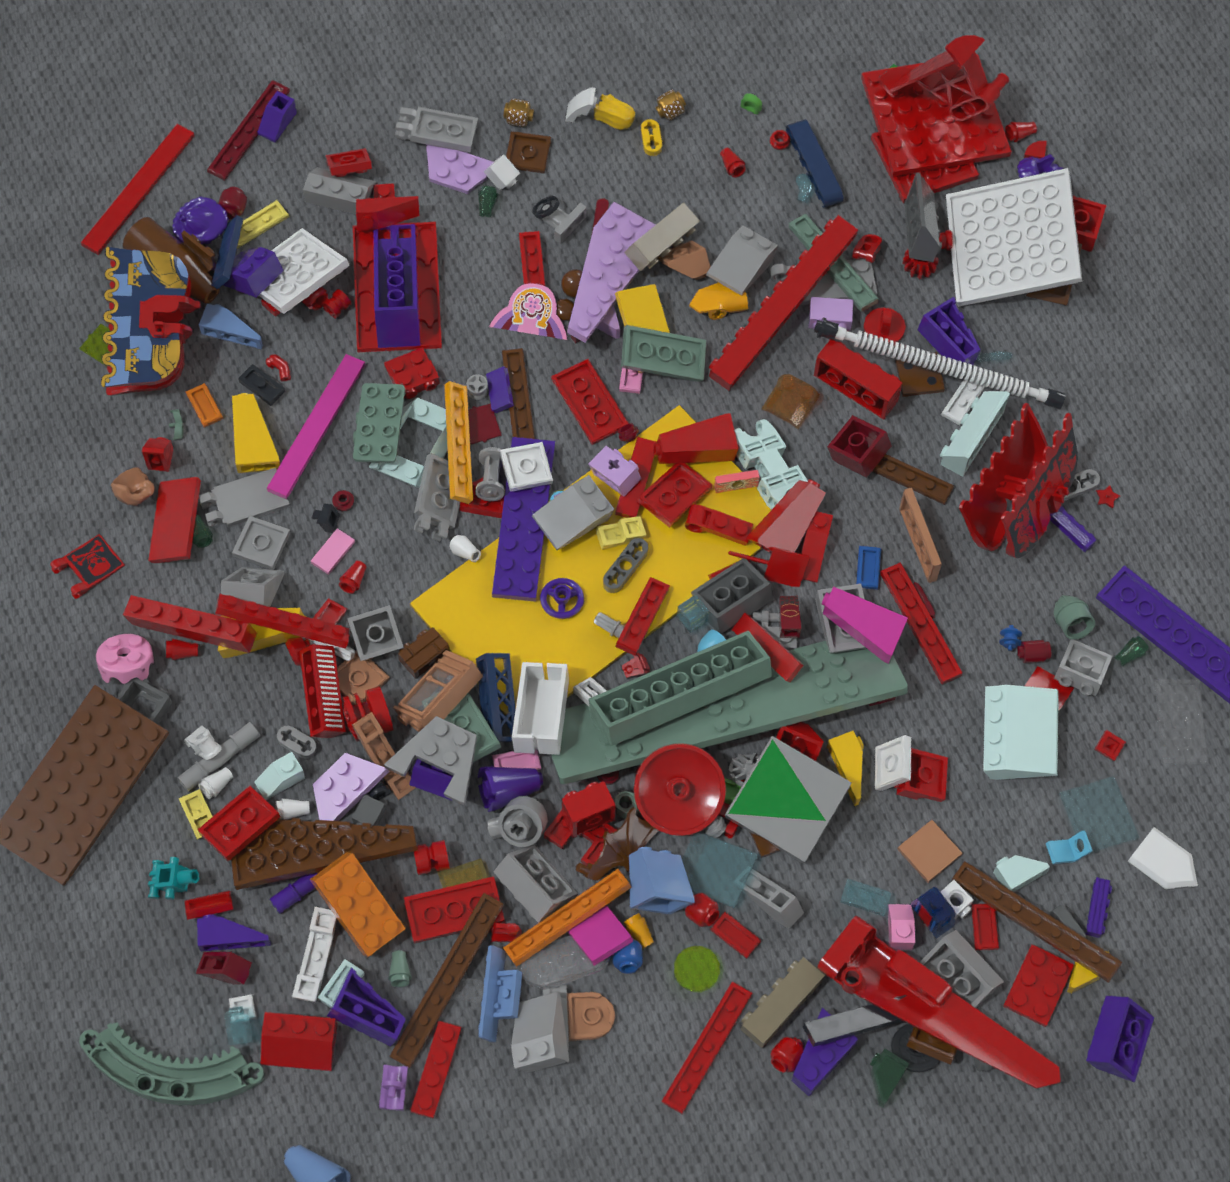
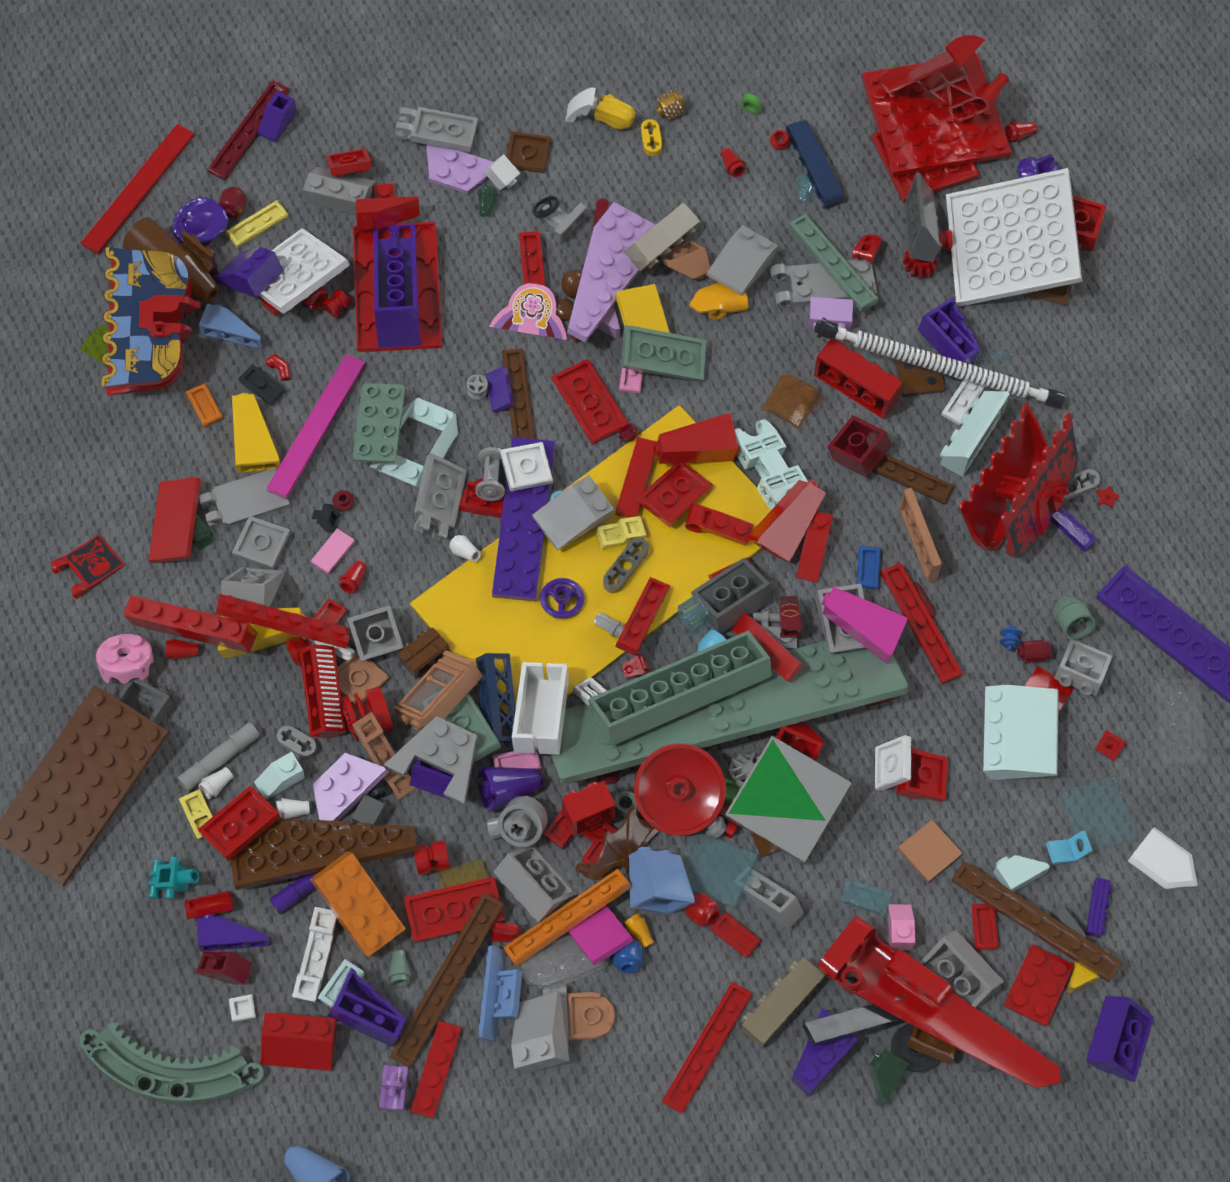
nougat hair [111,467,155,506] -> none
red slope [142,437,173,472] -> none
sand green piece [169,409,183,440] -> none
white piece [184,726,221,760] -> none
dark blue tile [211,215,243,289] -> none
clear light blue brick [224,1006,253,1046] -> none
red plate [384,347,440,399] -> none
light orange plate [444,381,473,504] -> none
dark red piece [468,403,502,445] -> none
pearl gold head [503,99,534,127] -> none
lavender brick [589,446,641,497] -> none
clear neon green tile [674,946,720,992] -> none
red brick [709,215,858,391] -> none
coral tile [714,470,759,493] -> none
red piece [728,547,810,587] -> none
red head [771,1037,804,1073] -> none
yellow slope [827,731,864,806] -> none
red tile [863,307,906,345] -> none
clear blue torso [910,886,956,939] -> none
white brick [935,880,973,920] -> none
red tile [1024,141,1047,158] -> none
clear green cone [1115,636,1149,667] -> none

